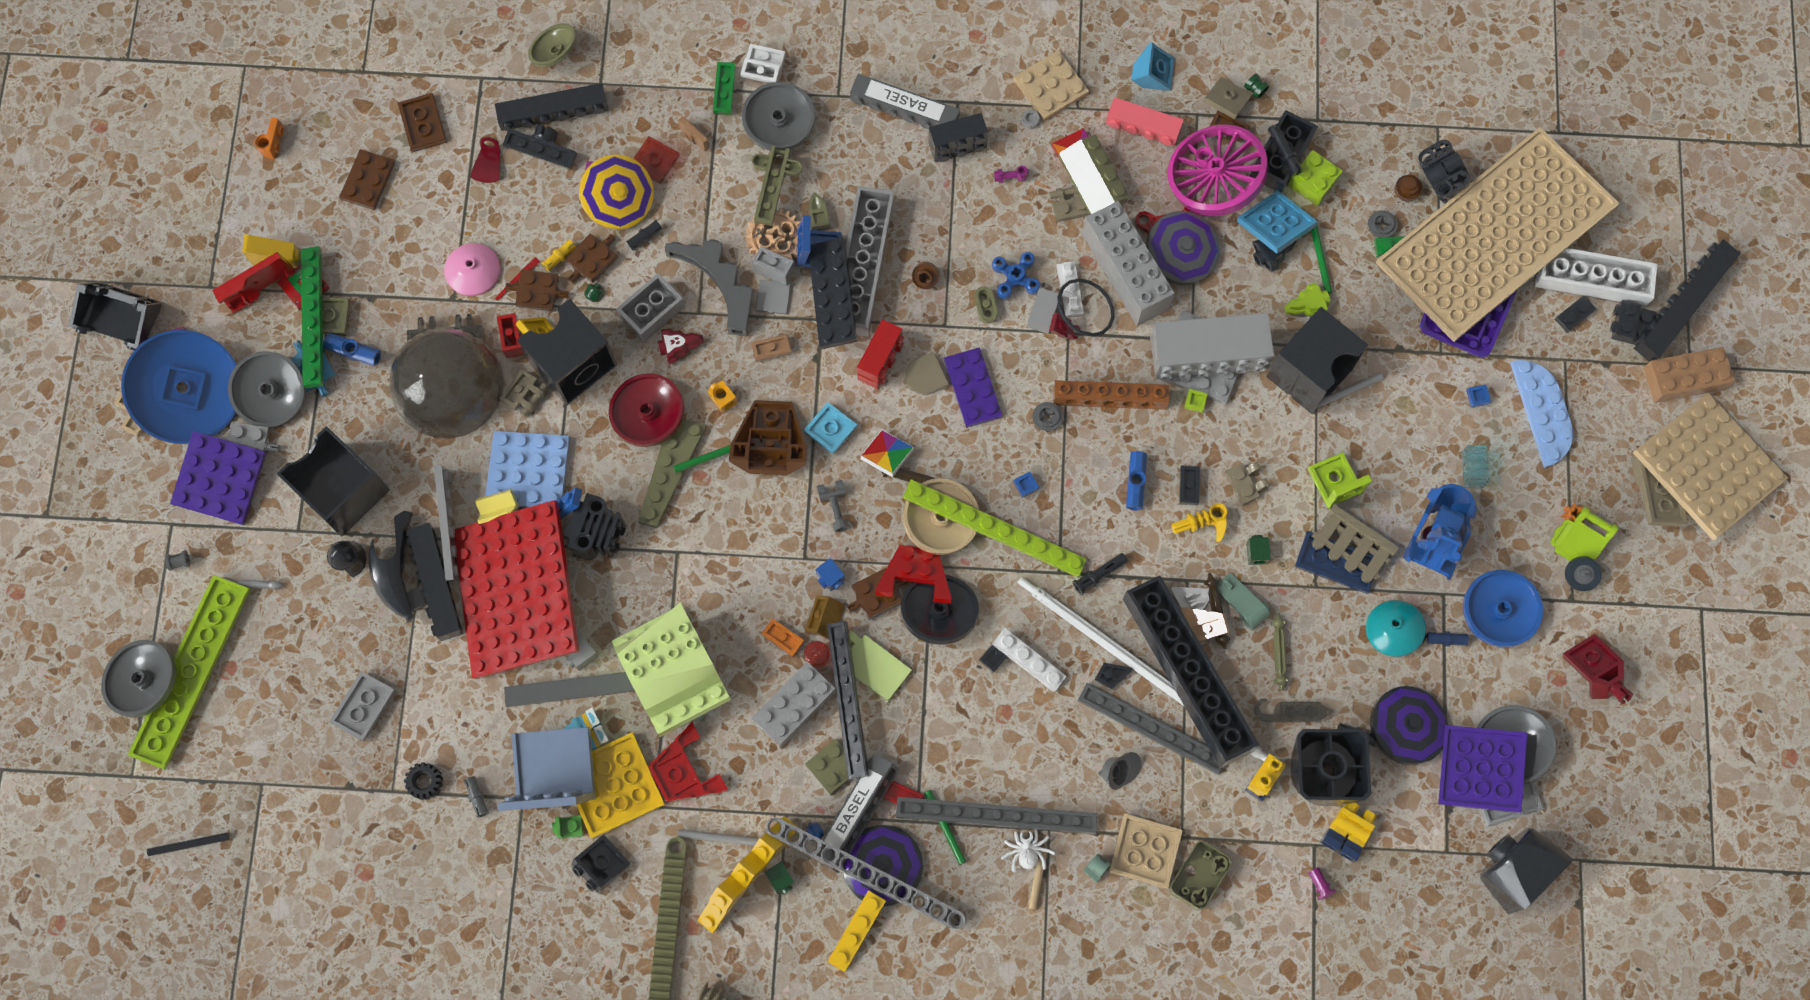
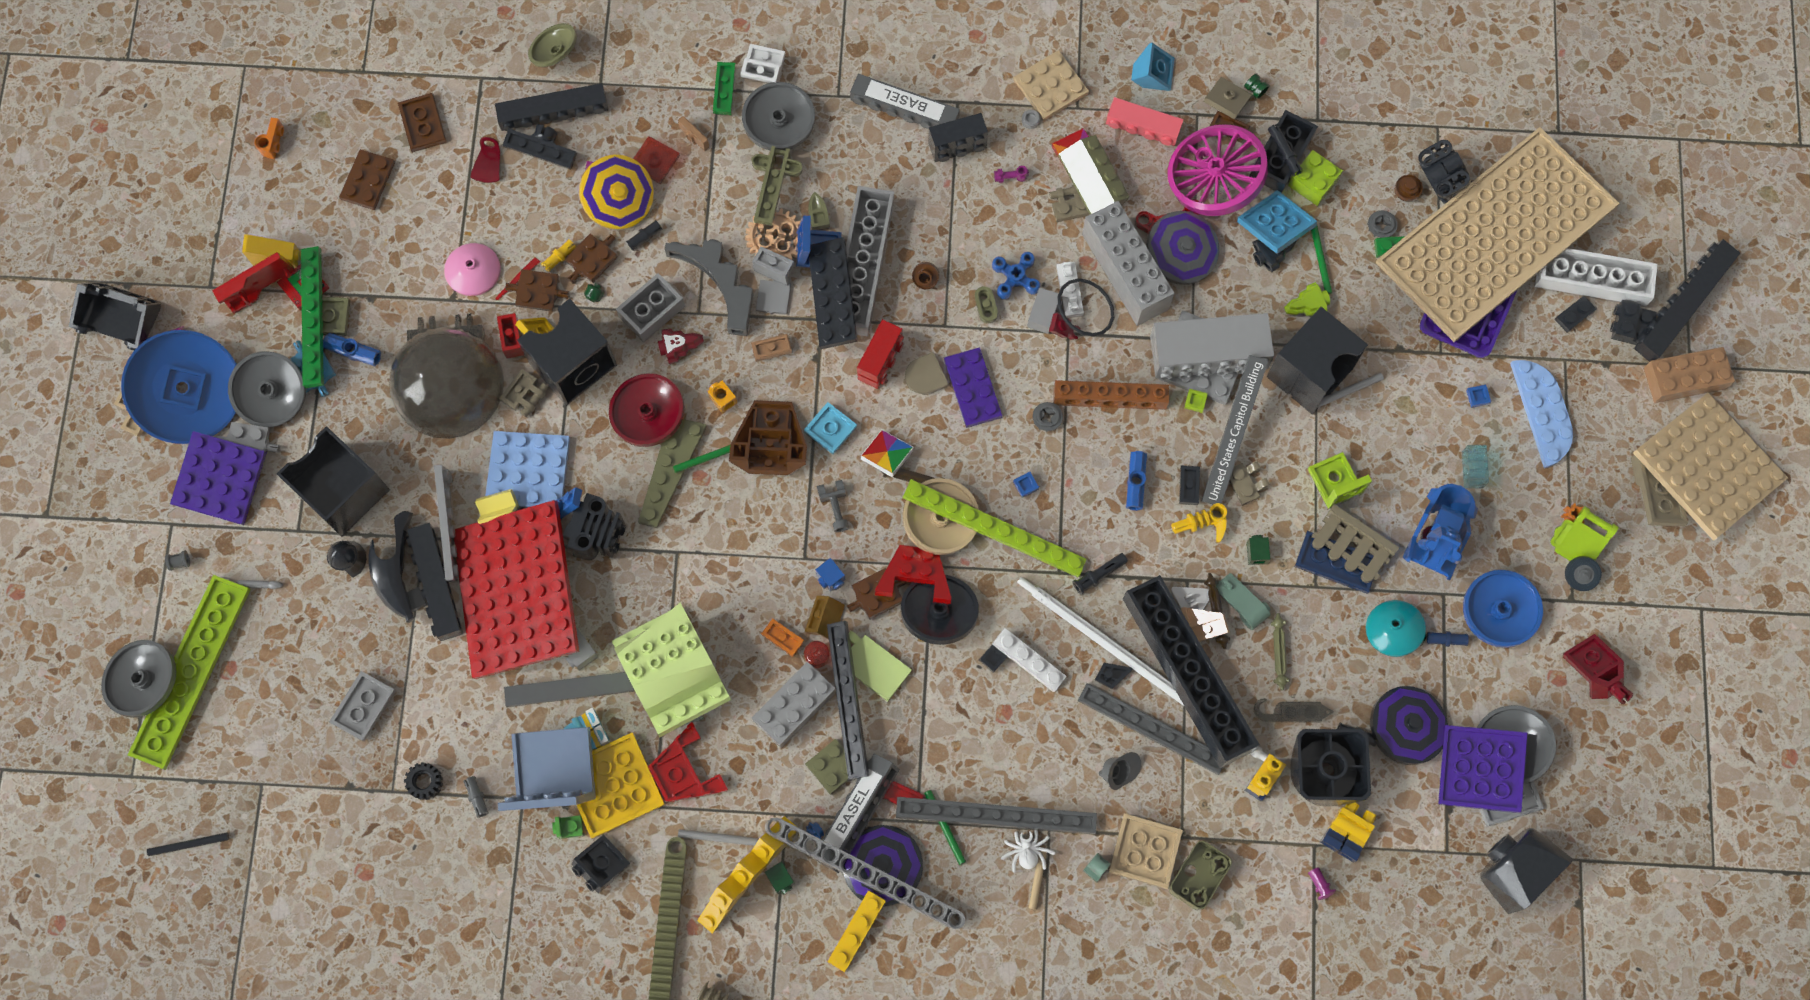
none -> dark grey tile [1201,355,1268,505]

